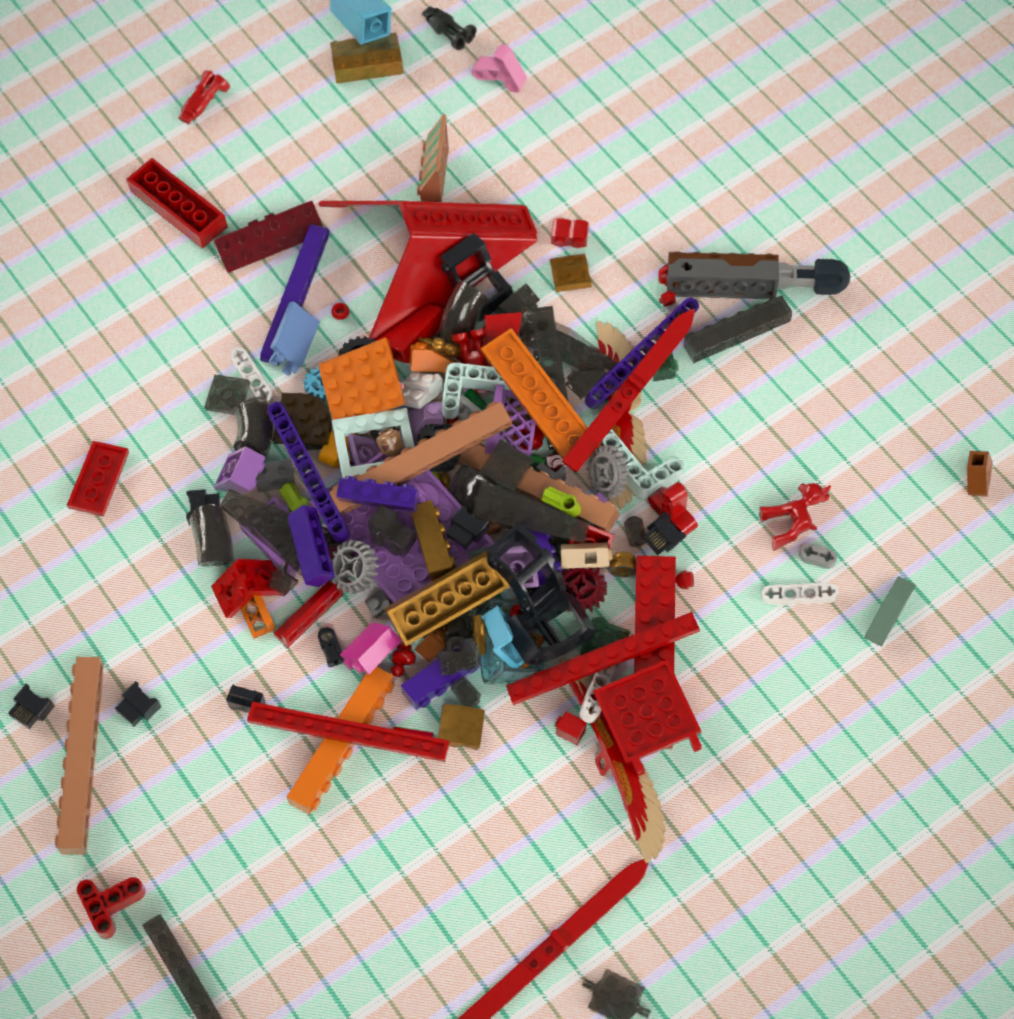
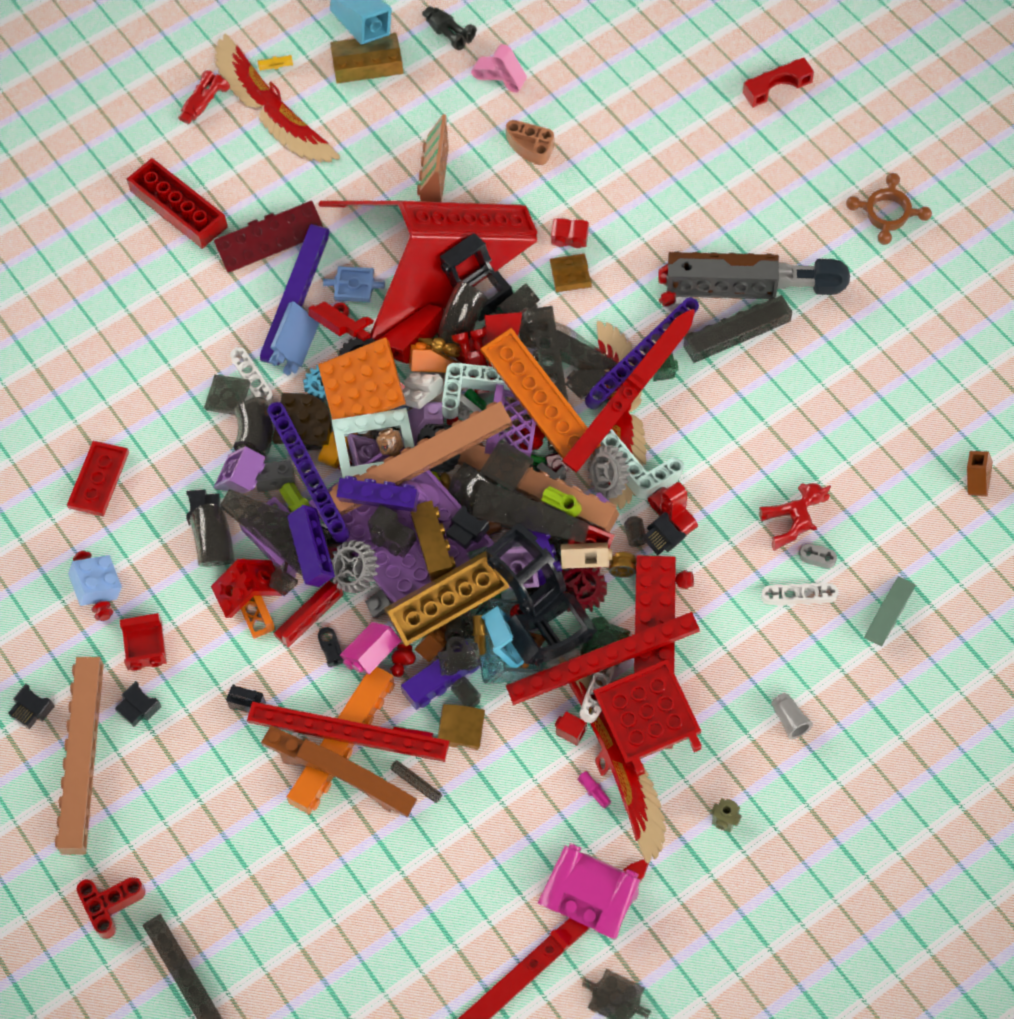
none -> light blue brick [68,551,122,621]
none -> red panel [120,613,167,671]
none -> piece [214,33,340,163]
none -> yellow pin [257,55,293,71]
none -> dark orange slope [261,726,417,818]
none -> red piece [308,301,374,341]
none -> medium blue plate [323,266,385,302]
none -> clear smoke axle [390,760,442,803]
none -> nougat beam [506,120,554,165]
none -> dark pink piece [538,843,640,939]
none -> dark pink axle [577,771,611,808]
none -> olive brick [710,798,742,832]
none -> red arch [743,57,814,108]
none -> light grey plant [771,693,813,740]
none -> dark orange piece [846,173,932,245]

